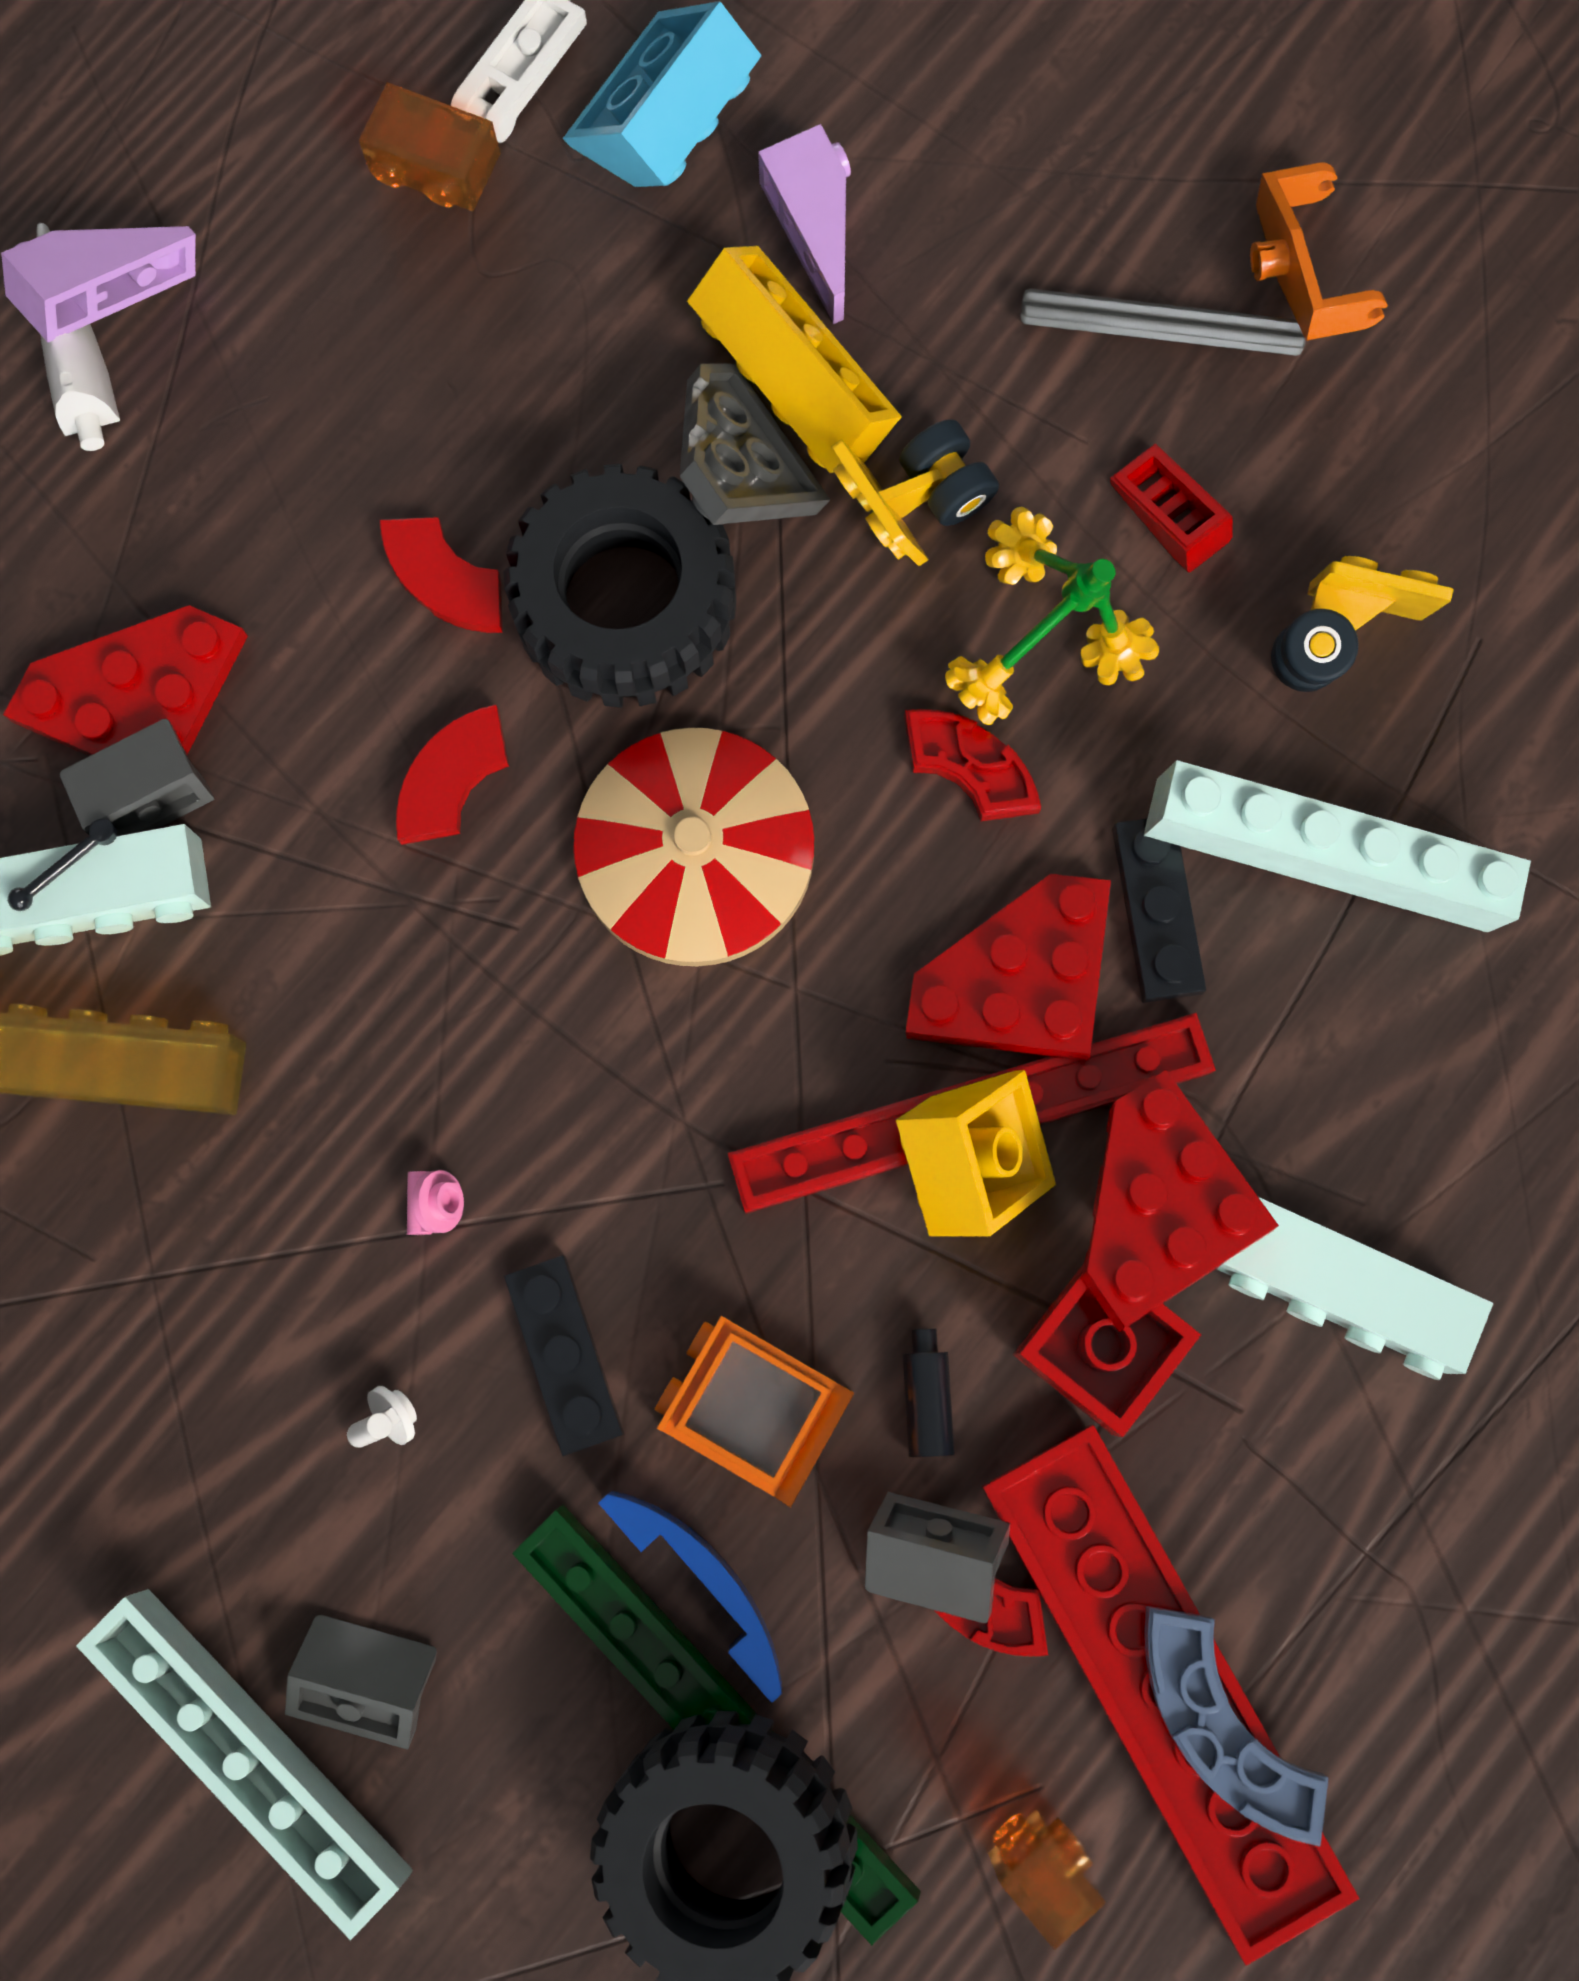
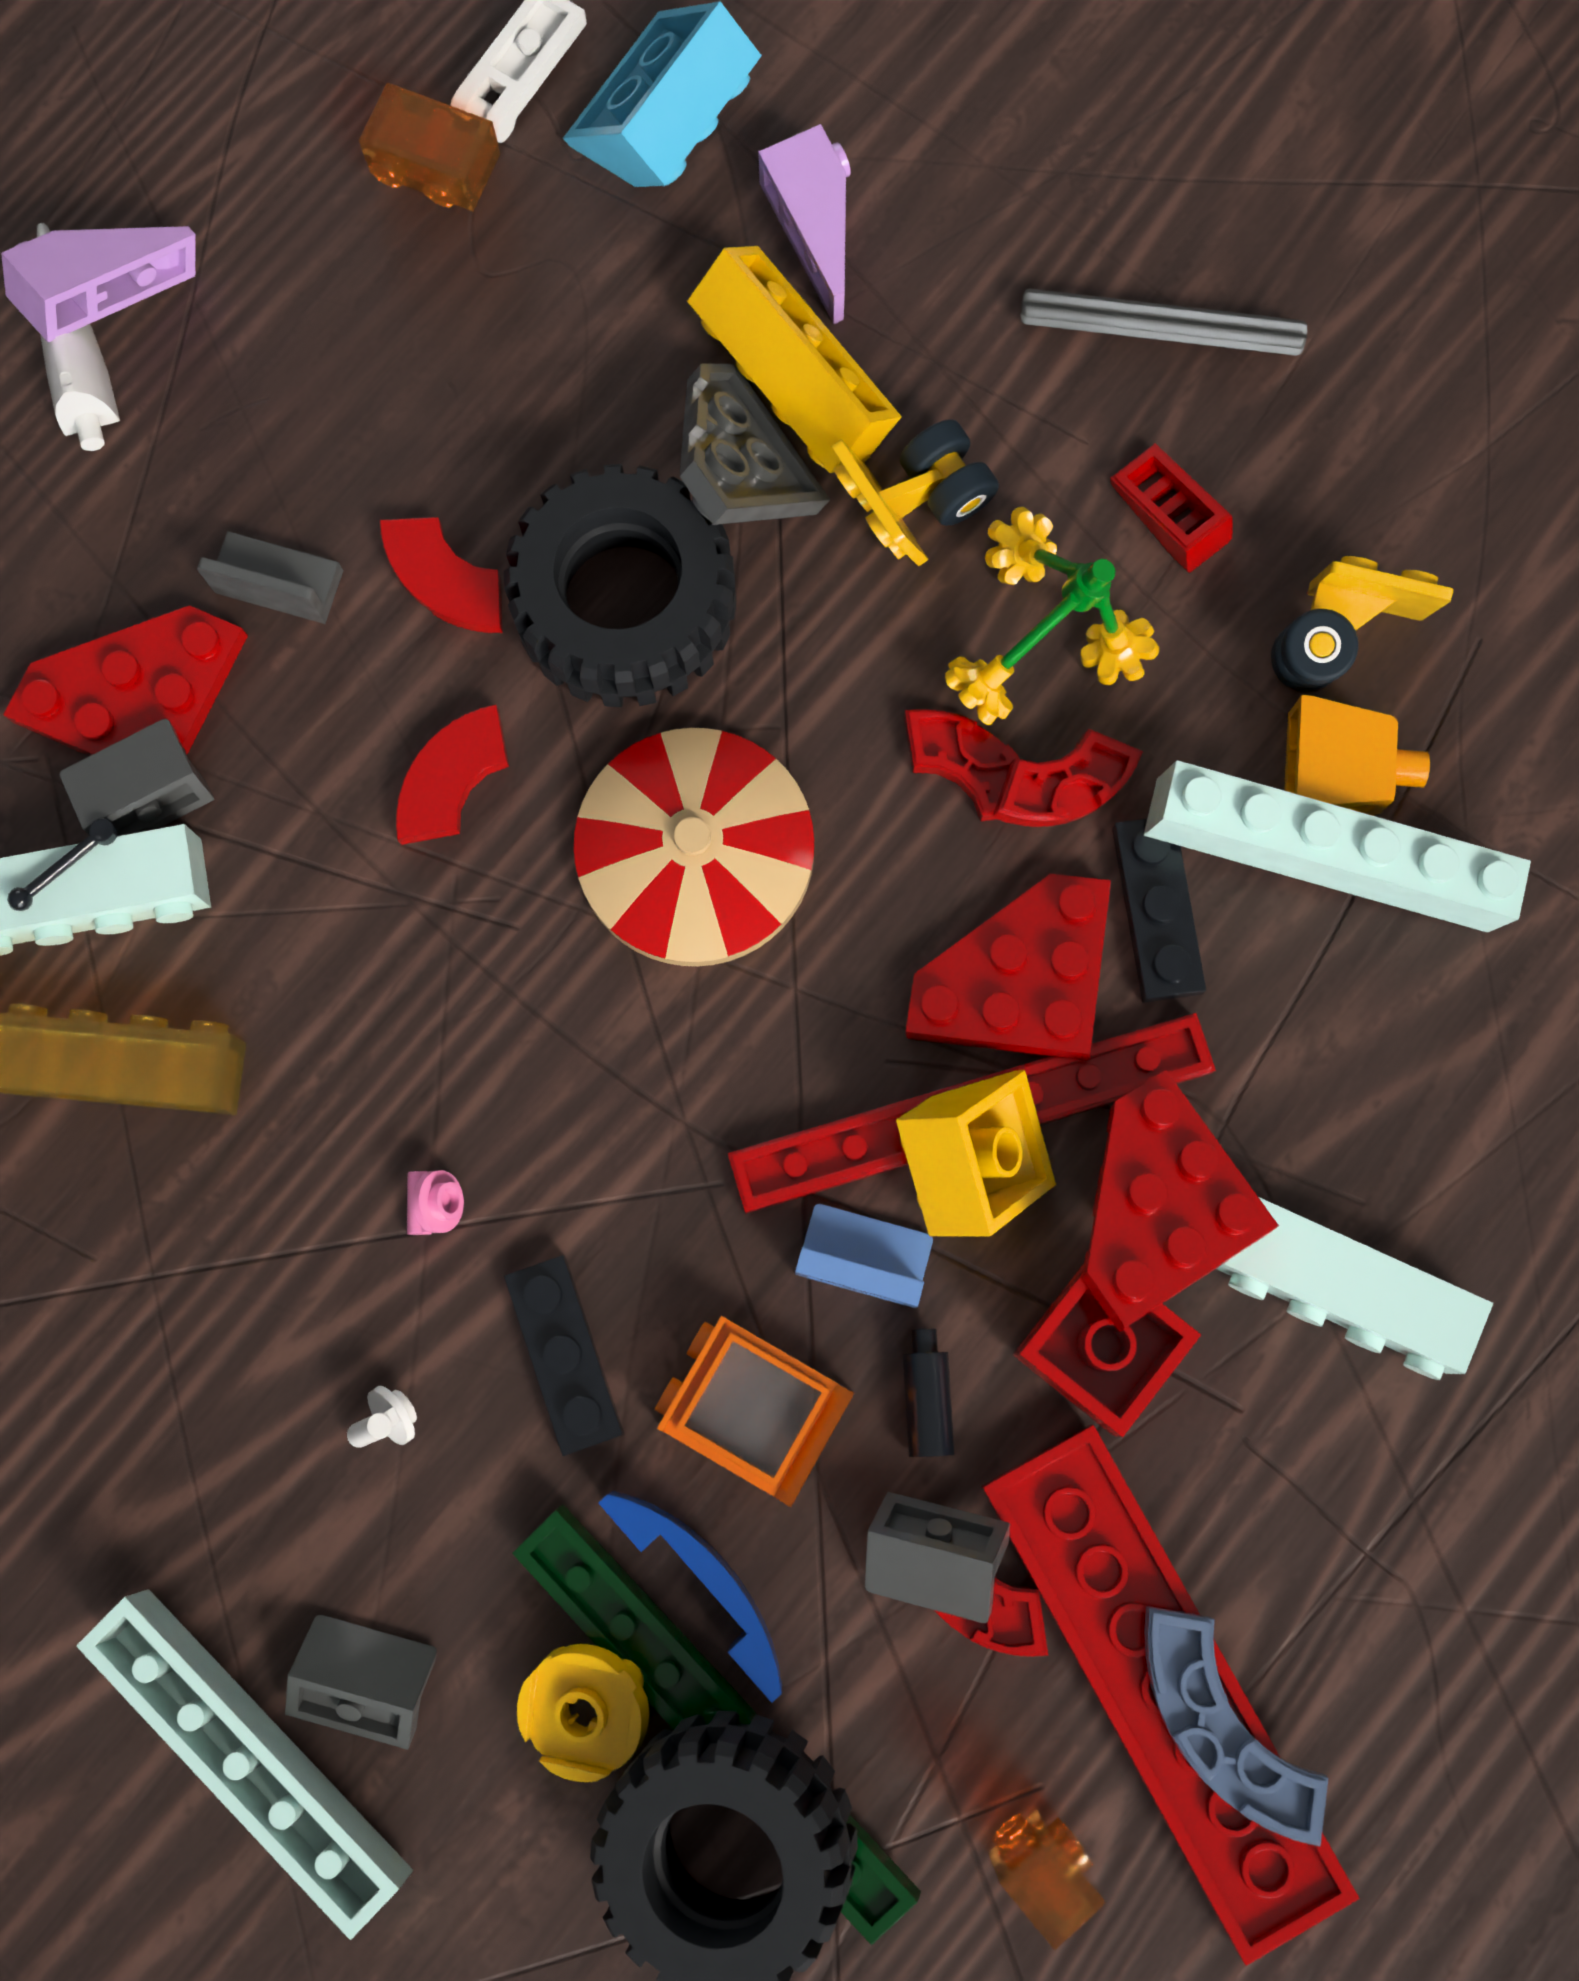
orange piece [1250,163,1388,341] -> none
none -> dark grey panel [197,531,343,624]
none -> yellow plate [517,1644,649,1782]
none -> medium blue panel [795,1204,933,1308]
none -> red tile [992,729,1143,827]
none -> light orange torso [1284,695,1430,816]

